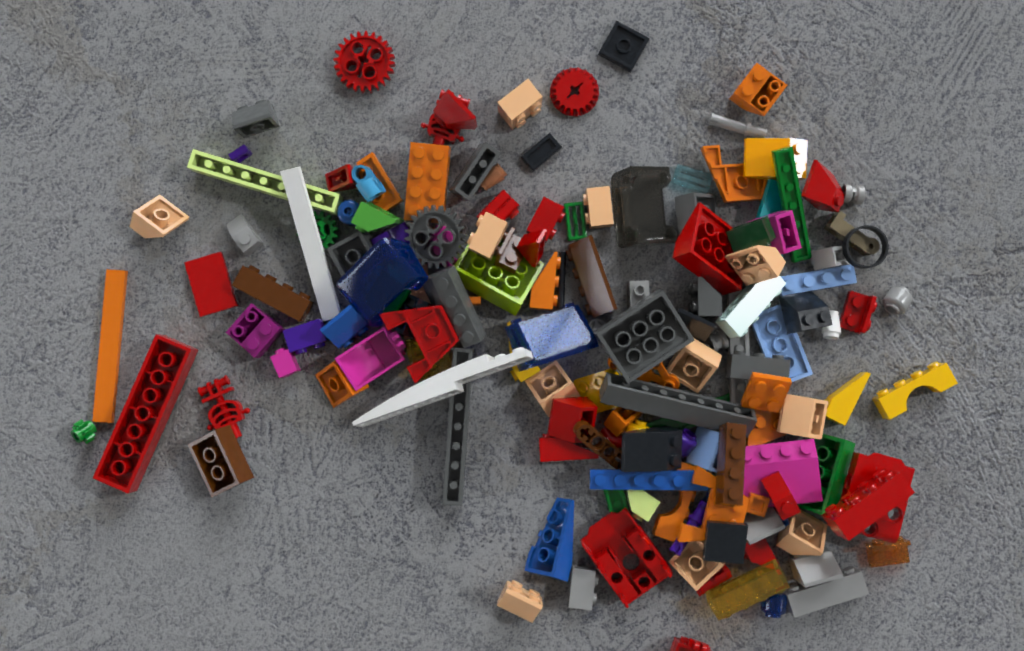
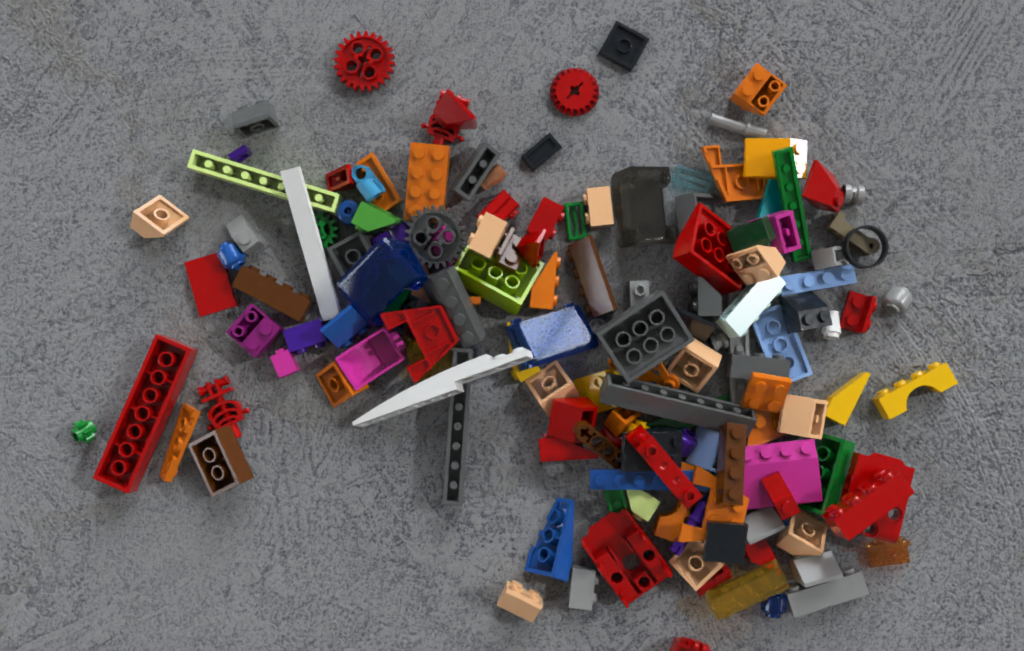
orange tile [92,269,128,423] -> none
light nougat brick [497,79,543,130] -> none
black bar [557,252,566,309] -> none
orange tile [746,492,770,517] -> none
none -> orange wing [159,403,201,483]
none -> blue head [217,241,246,271]
none -> red fence [625,424,703,509]

